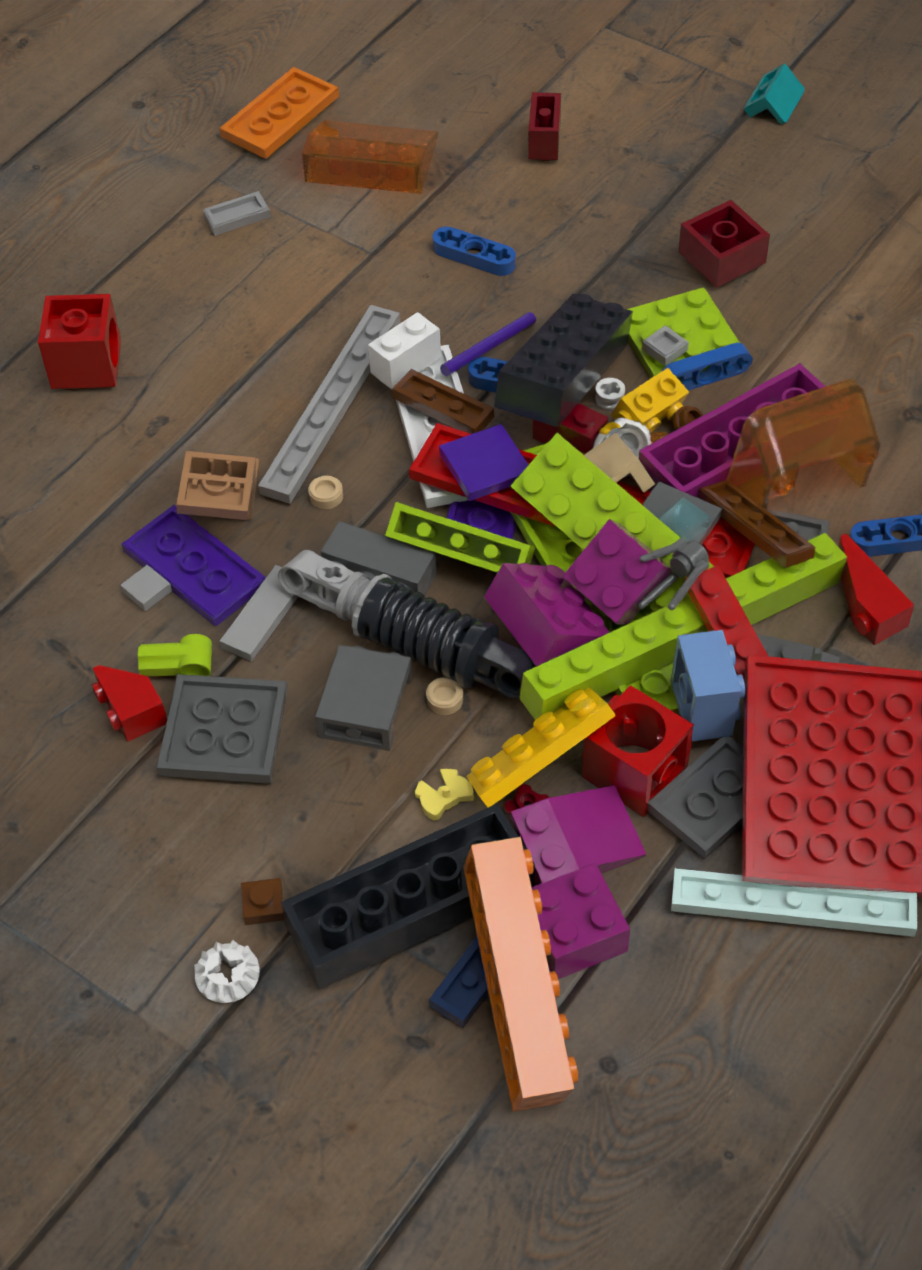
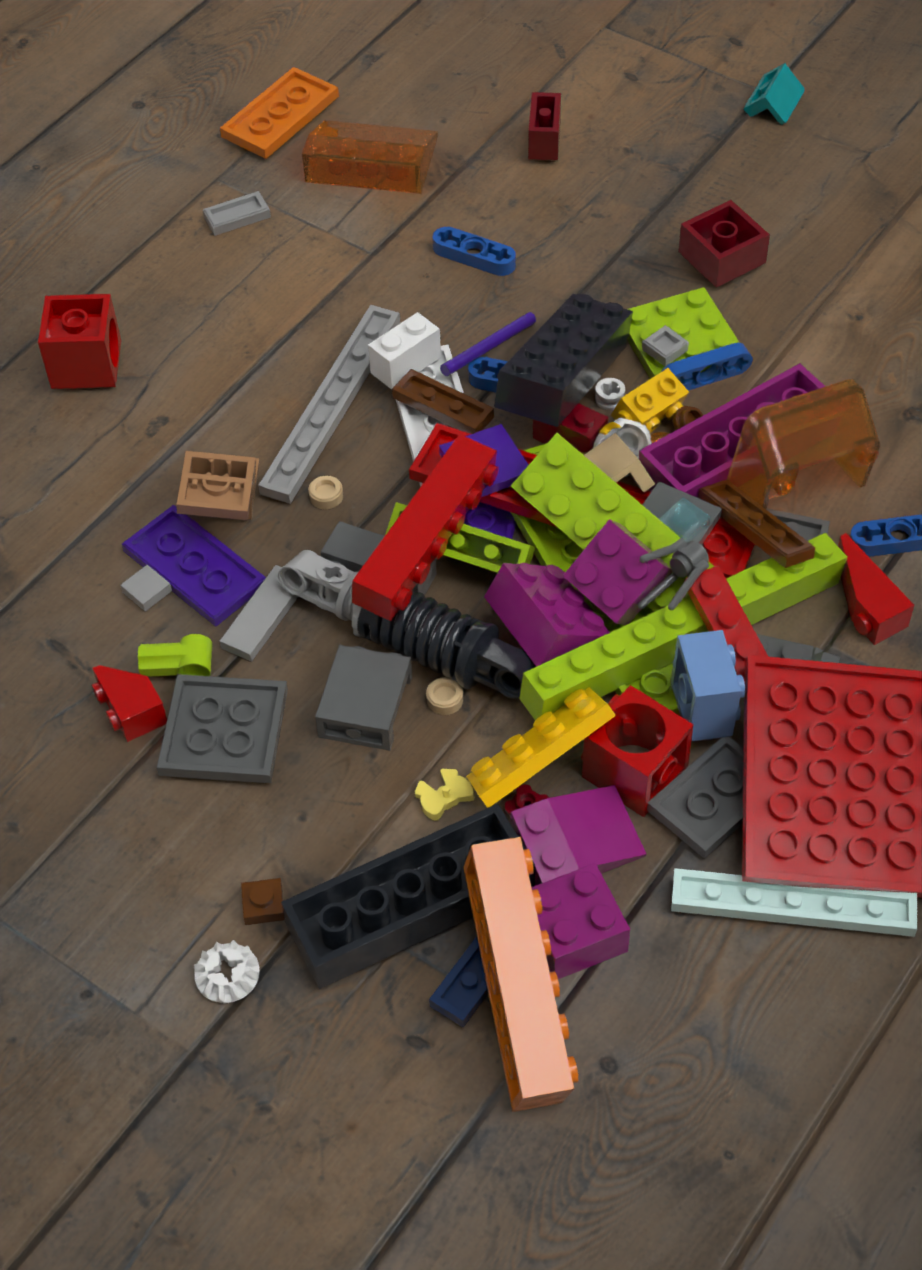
none -> red brick [352,434,499,621]

